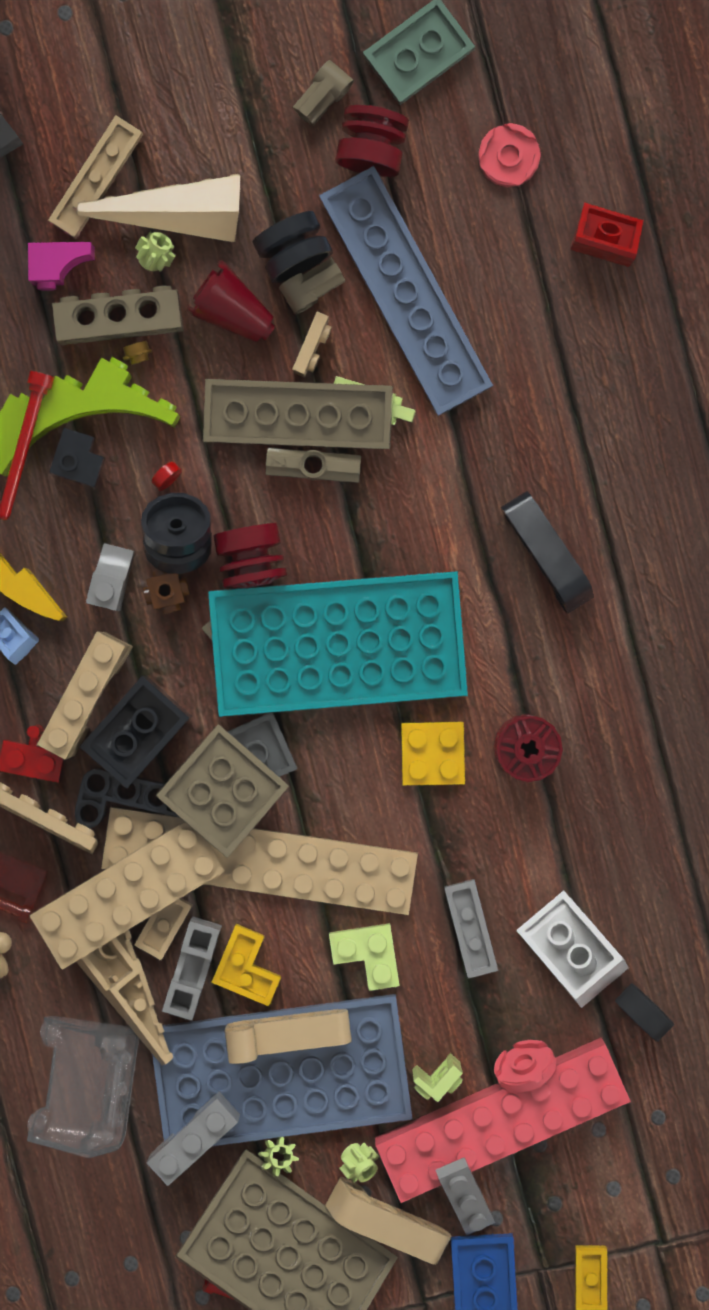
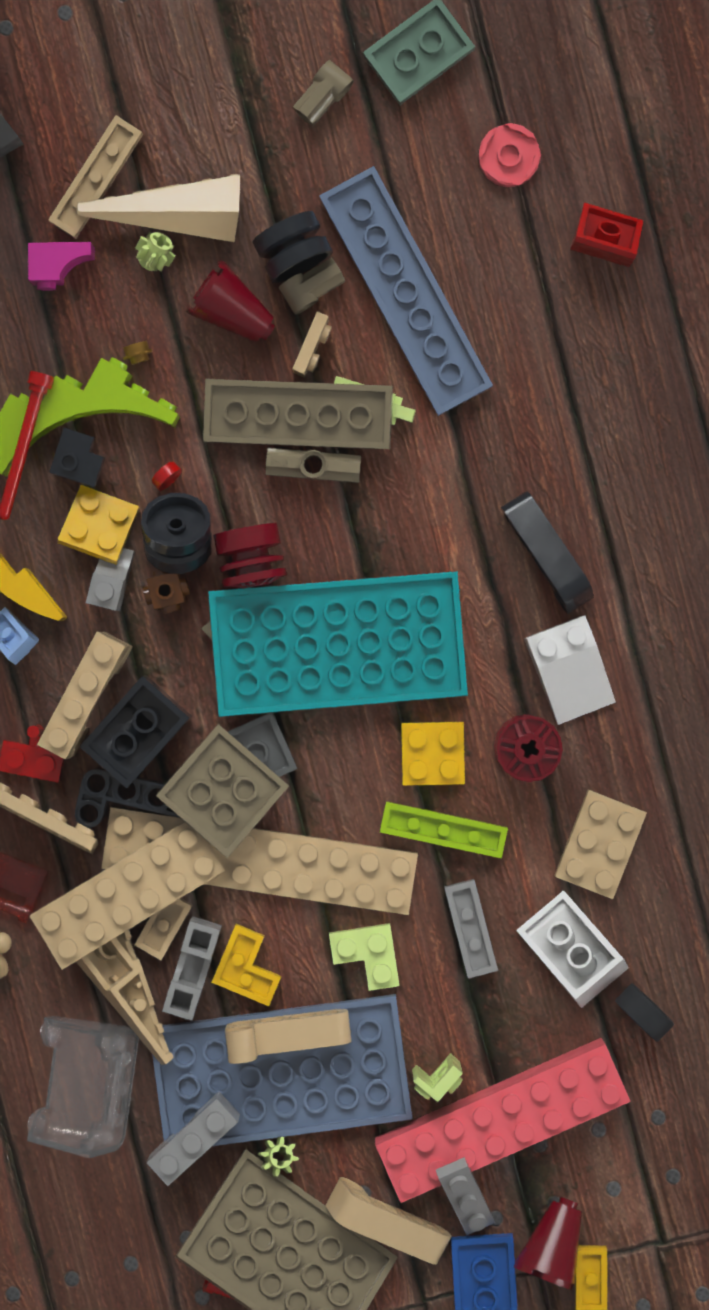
dark tan brick [52,286,184,345] -> none
dark red wheel [335,105,409,177] -> none
yellowish green gear [339,1143,379,1183] -> none
coral tile [494,1040,556,1093] -> none
none -> yellow plate [58,485,139,565]
none -> lime plate [380,801,508,859]
none -> dark red cone [513,1197,582,1290]
none -> white slope [524,615,616,725]
none -> tan plate [554,789,647,899]

